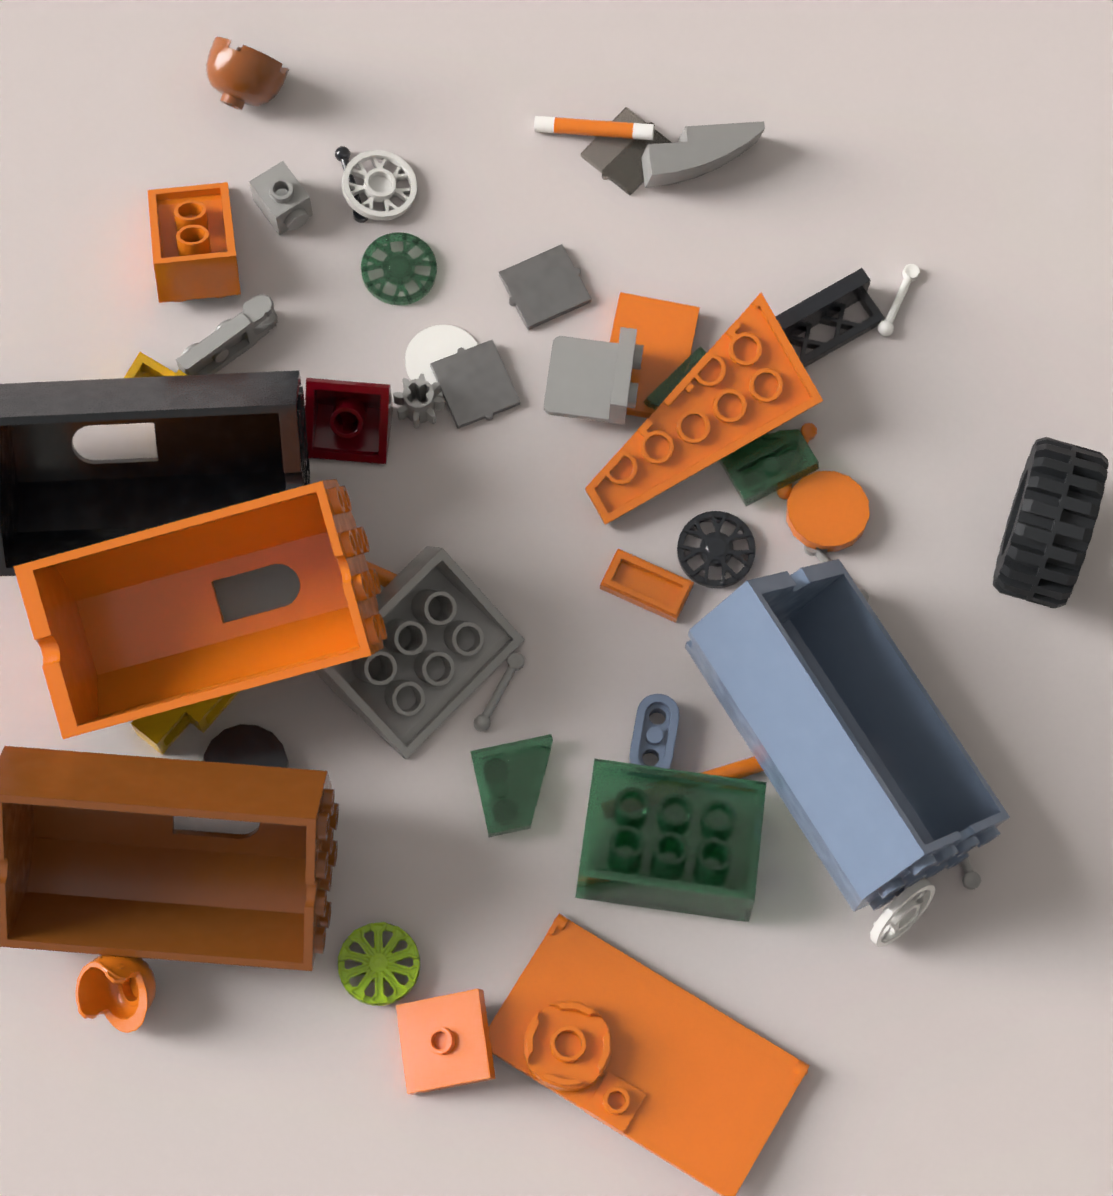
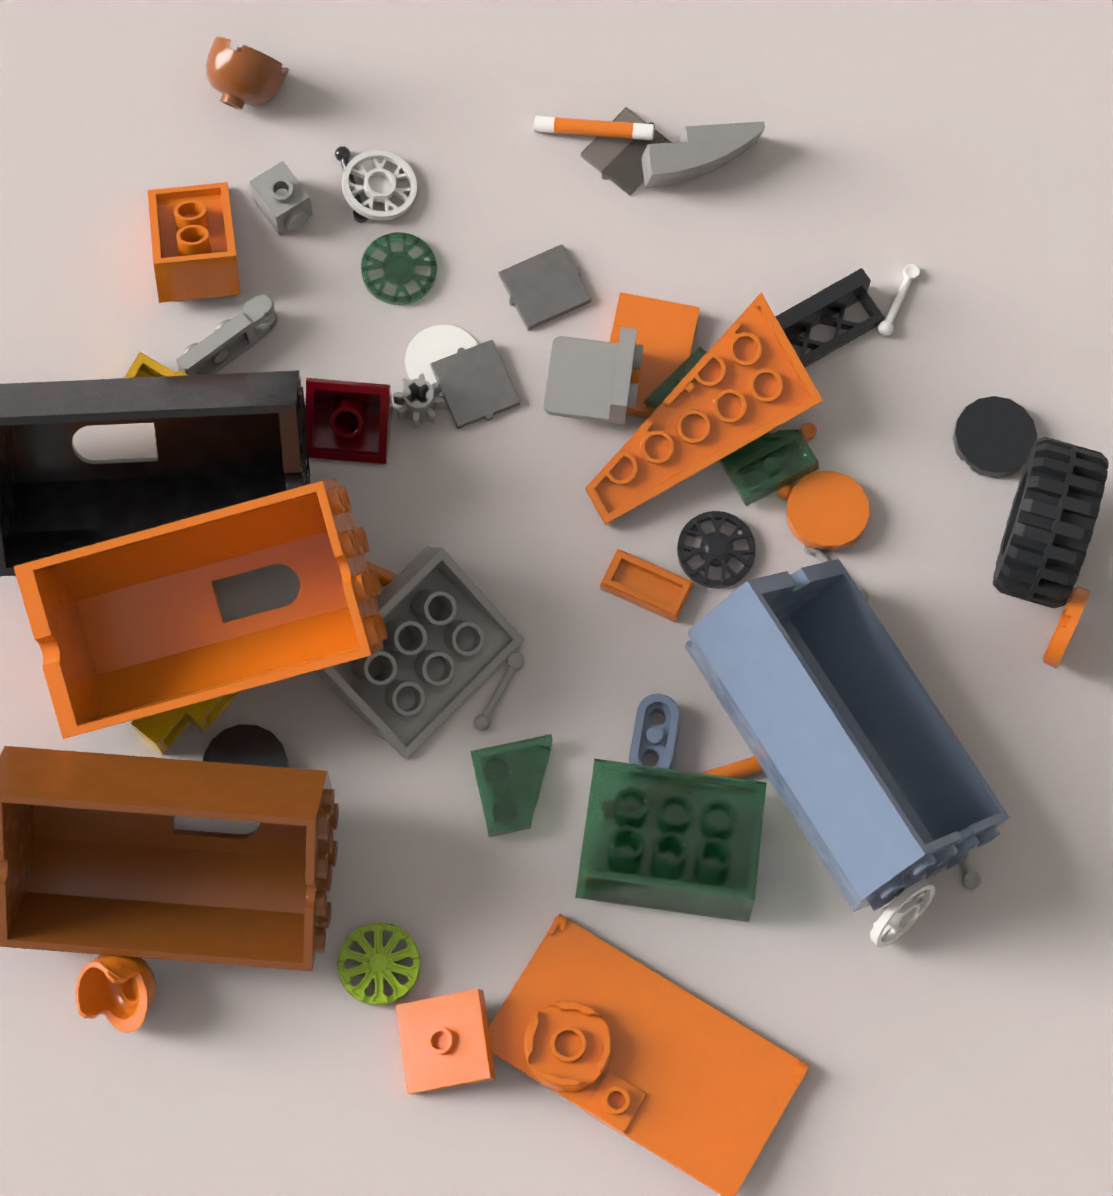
none -> black tile [953,396,1037,478]
none -> orange tile [1042,586,1091,669]

